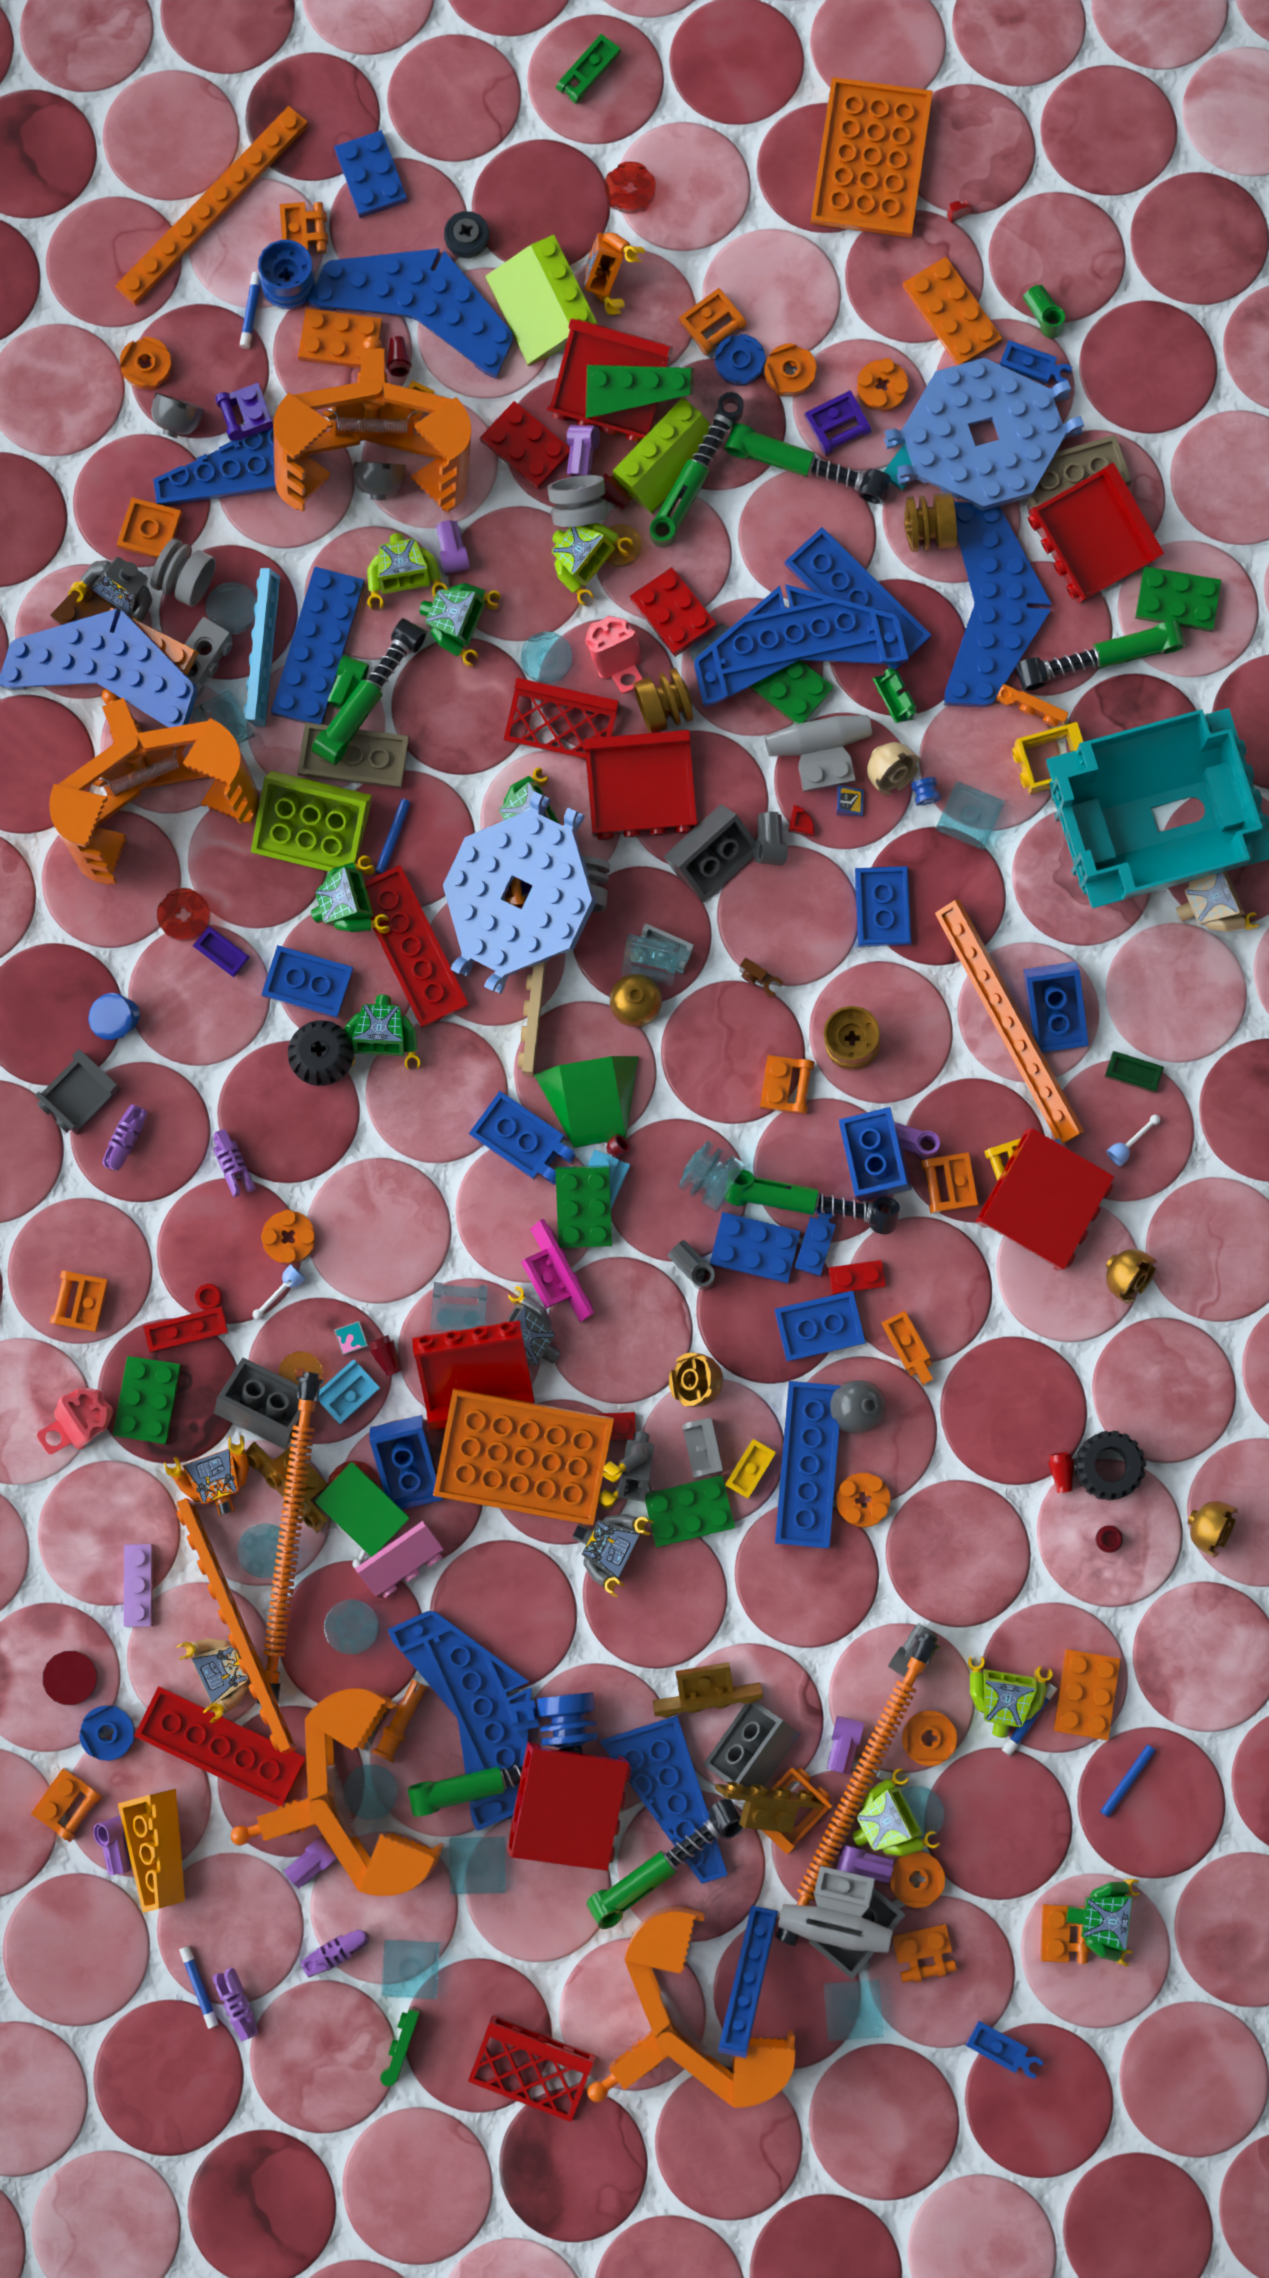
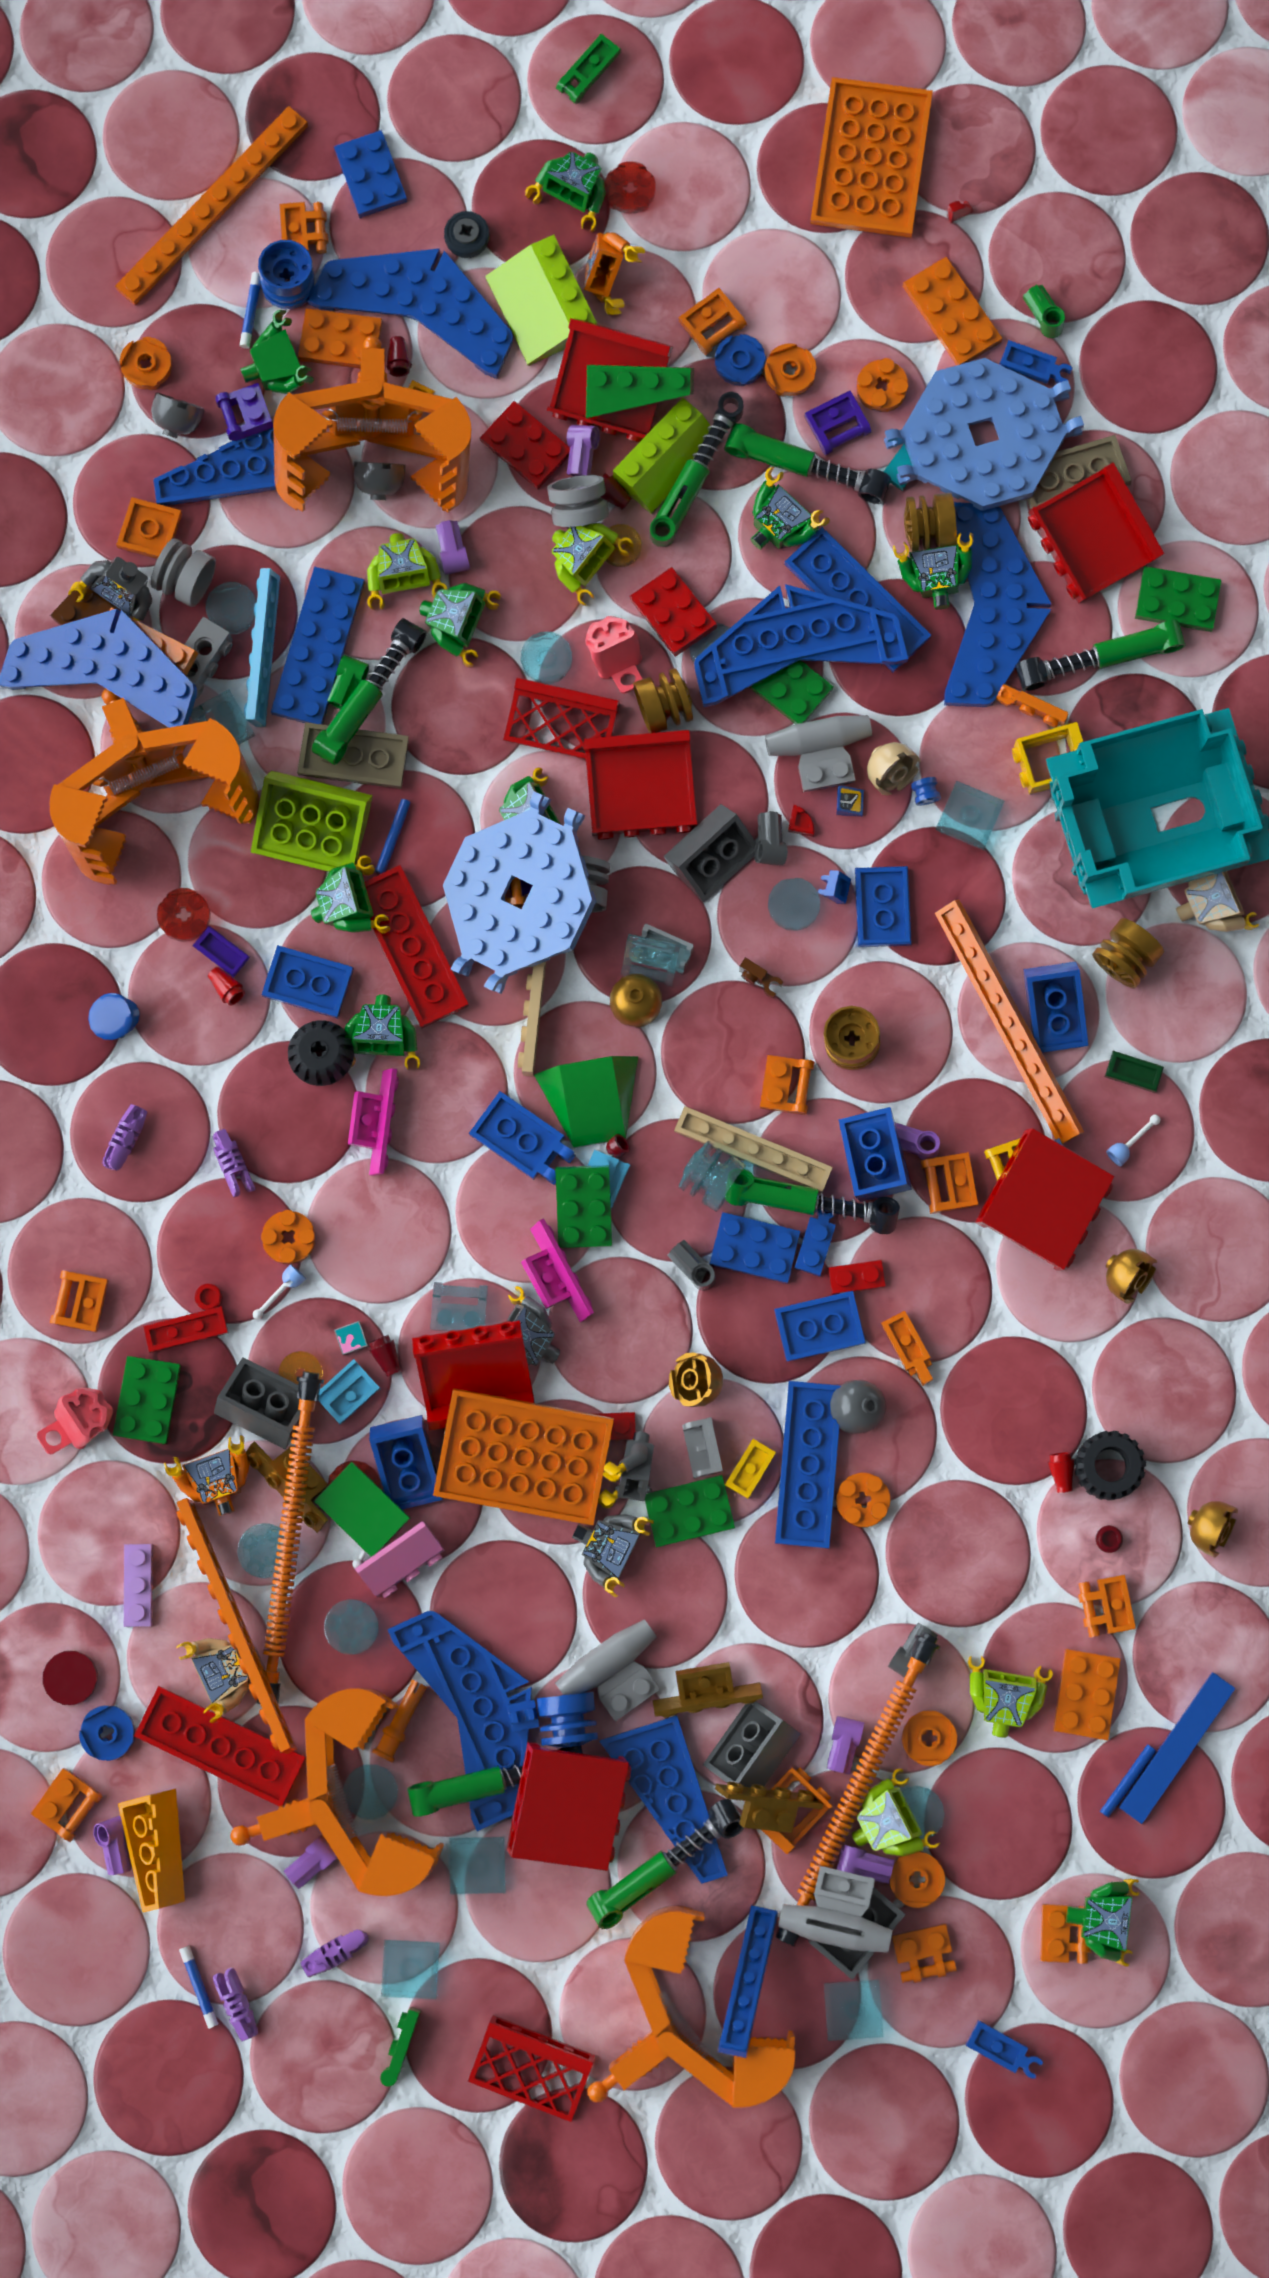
dark grey panel [35,1049,121,1135] -> none
green hinge [872,667,917,723] -> none
bar [1002,1683,1057,1756] -> none
none -> red cone [207,967,245,1006]
none -> green torso [240,310,314,394]
none -> dark pink bracket [348,1068,399,1176]
none -> green torso [525,152,605,232]
none -> light grey plate [555,1619,660,1721]
none -> tan plate [674,1106,833,1192]
none -> torso [750,467,830,550]
none -> clear light blue tile [768,878,820,931]
none -> blue tile [818,870,851,904]
none -> torso [892,532,973,610]
none -> orange plate [1078,1575,1136,1637]
none -> pearl gold wheel [1092,918,1165,988]
none -> blue tile [1118,1672,1236,1824]

